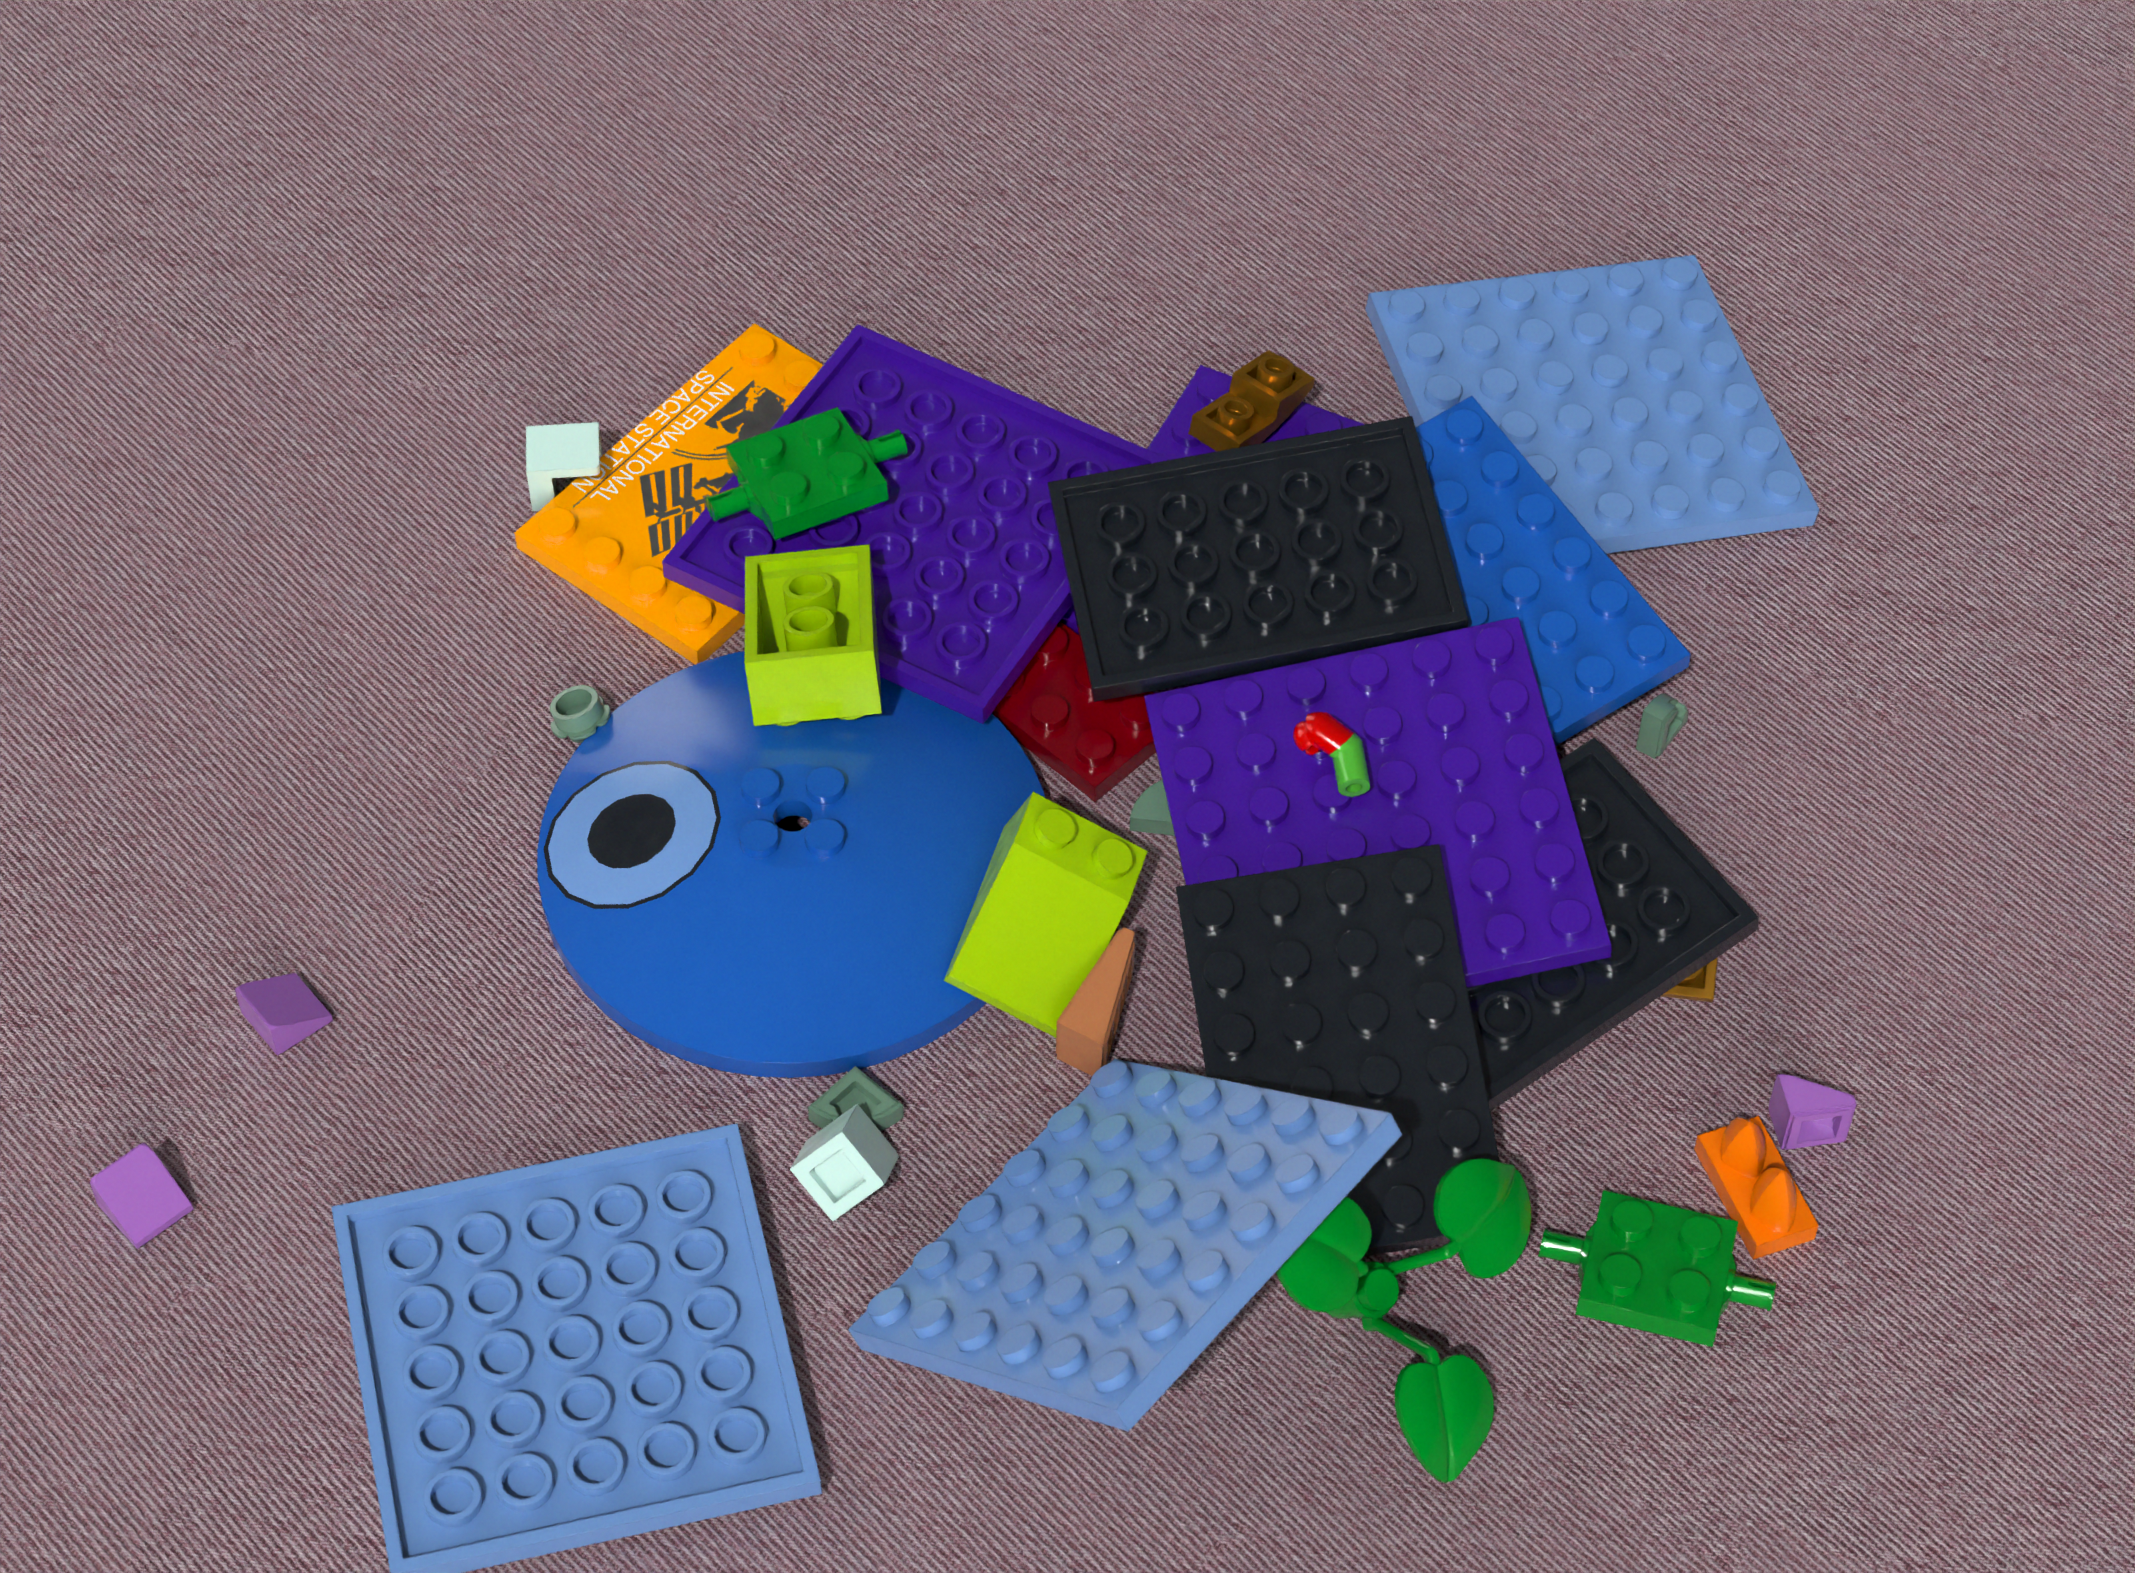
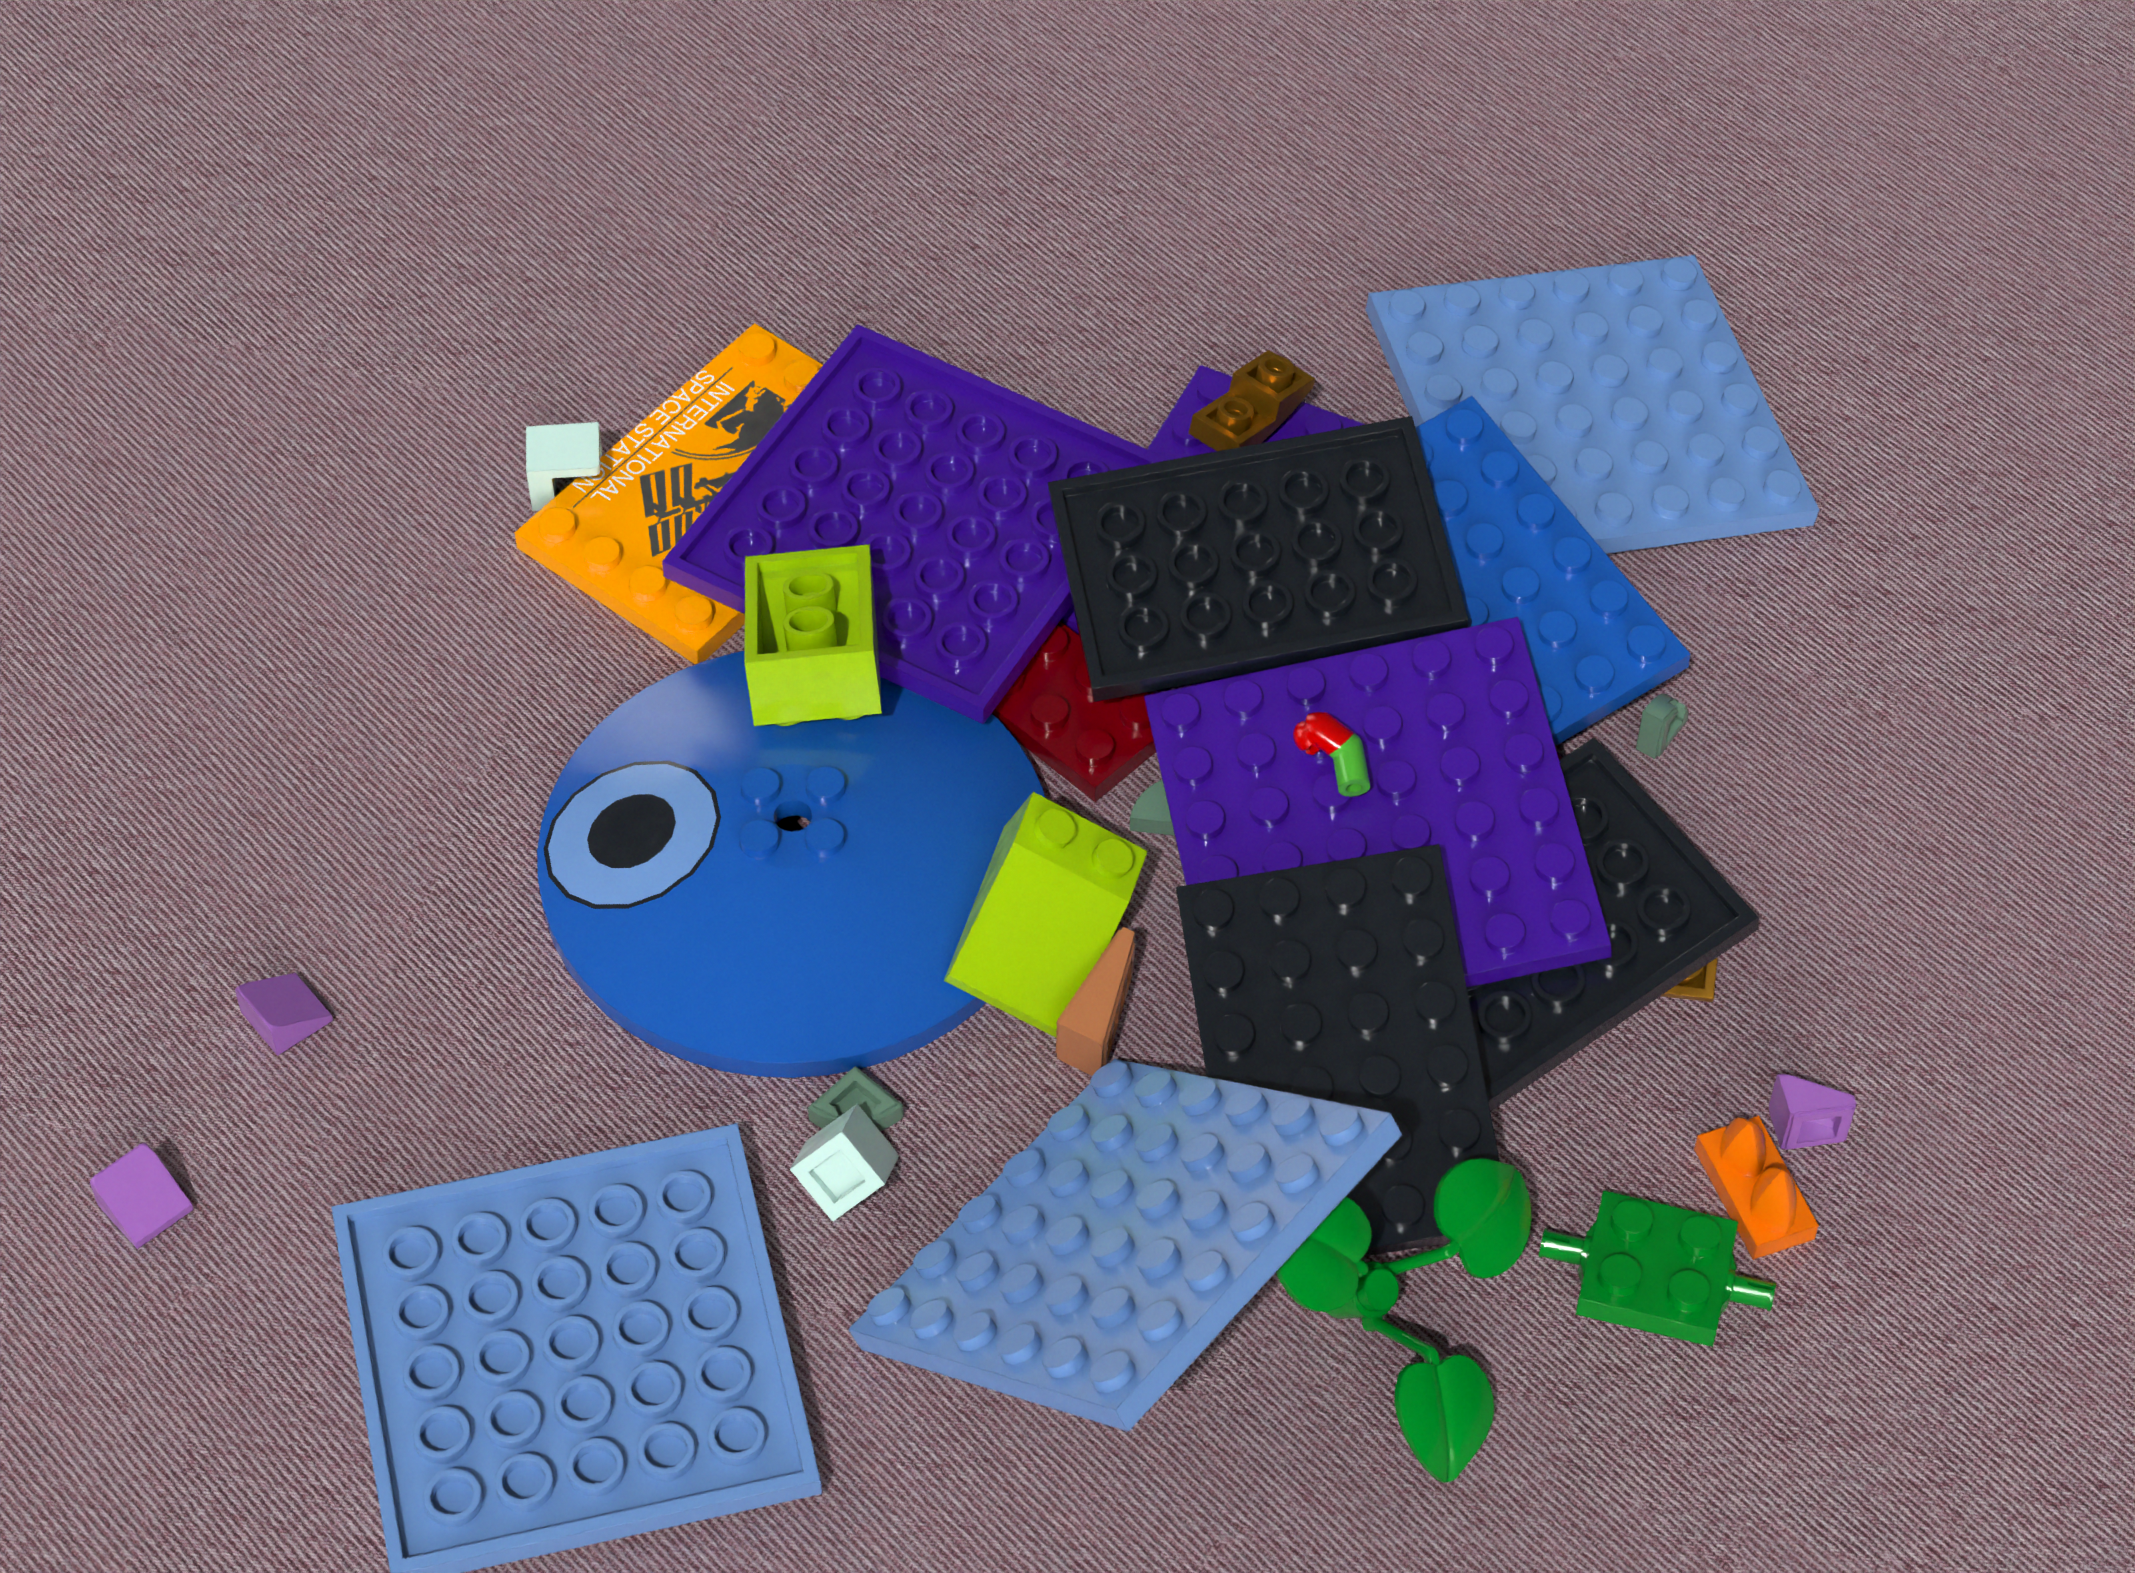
sand green plate [550,685,611,743] -> none
green plate [705,407,908,540] -> none

